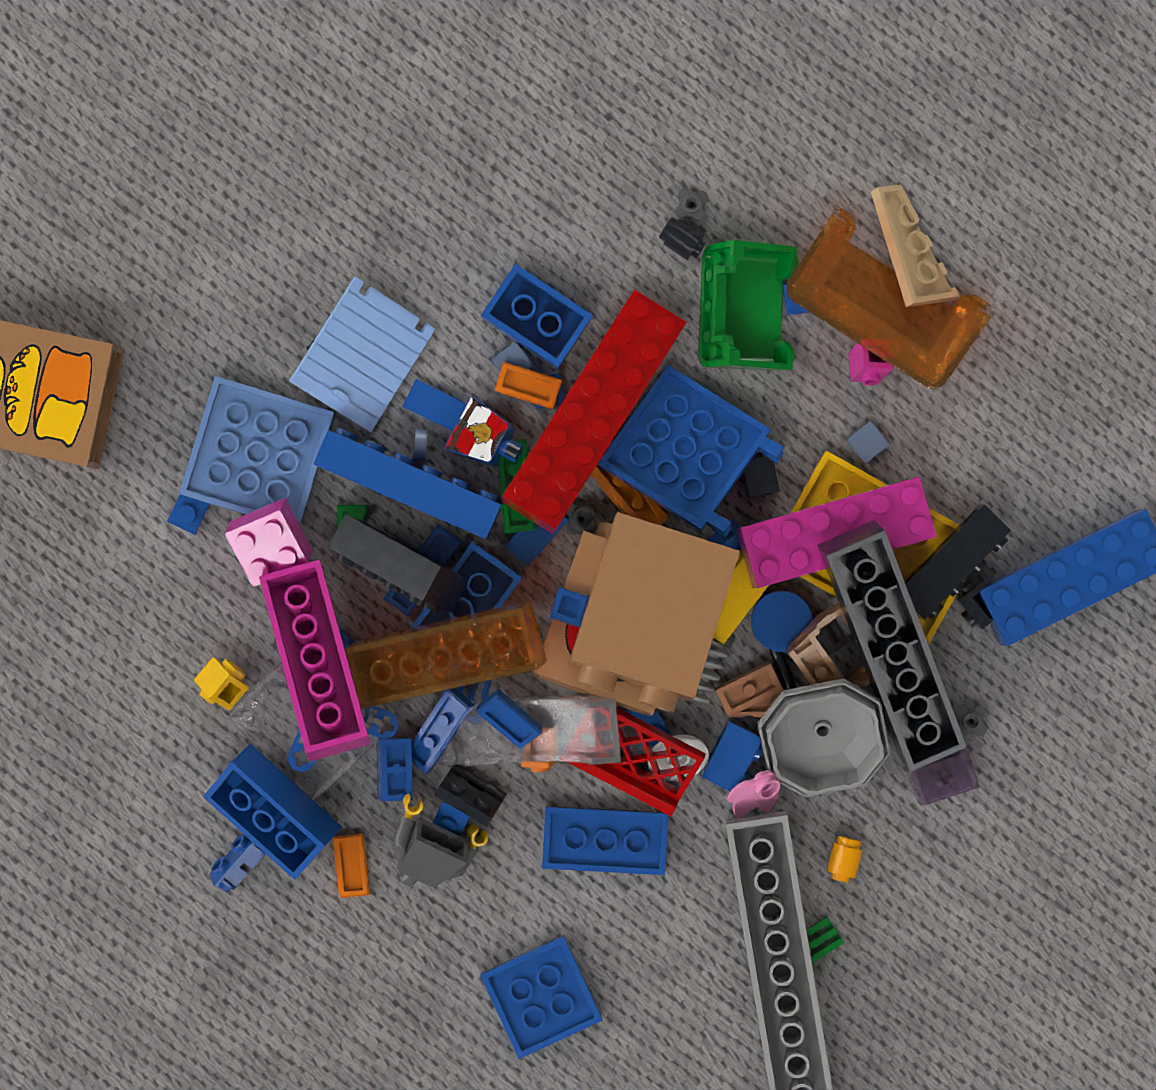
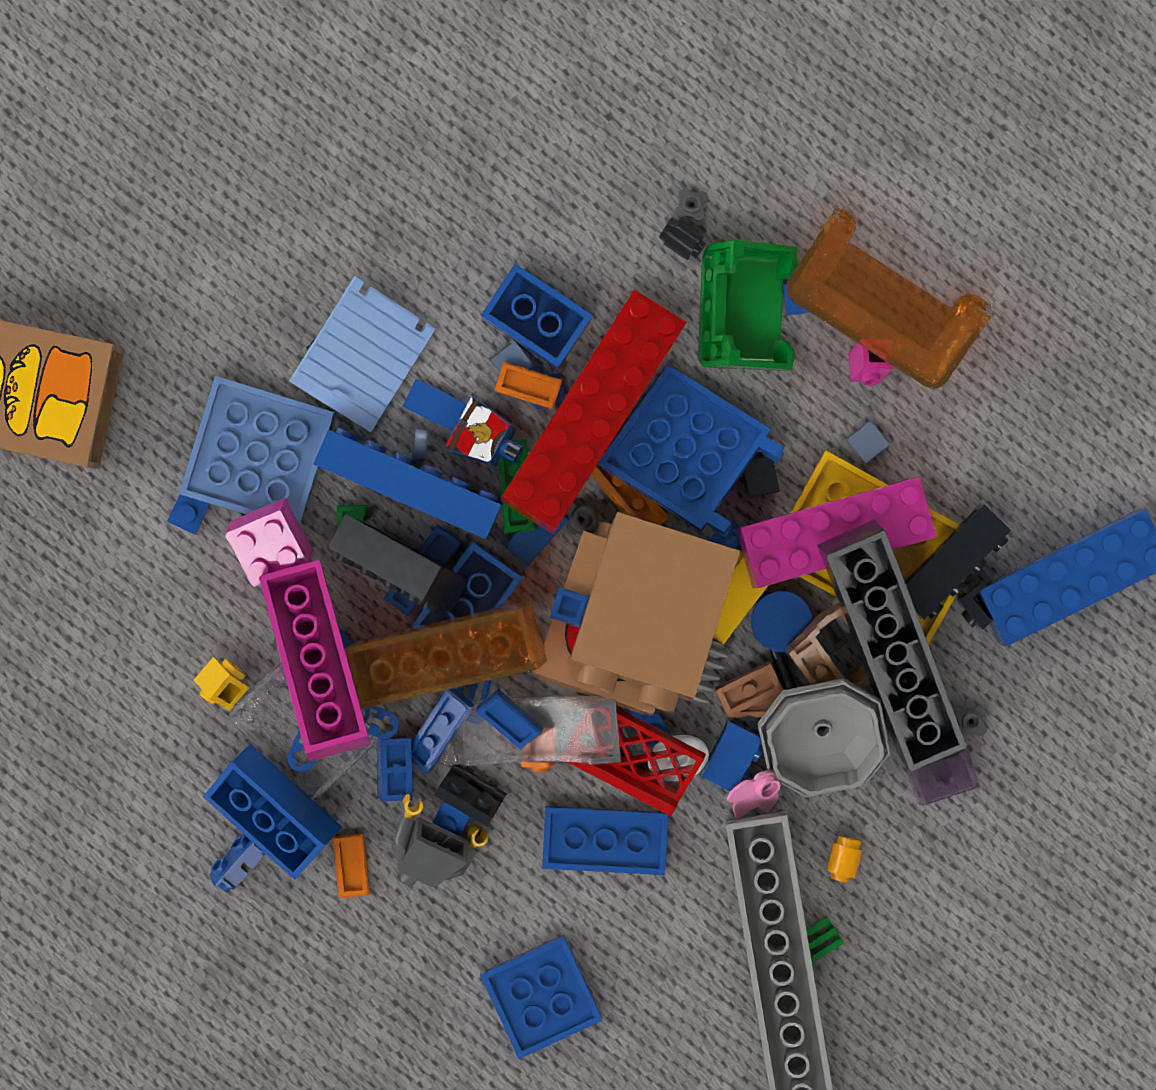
tan wing [871,185,960,307] -> none

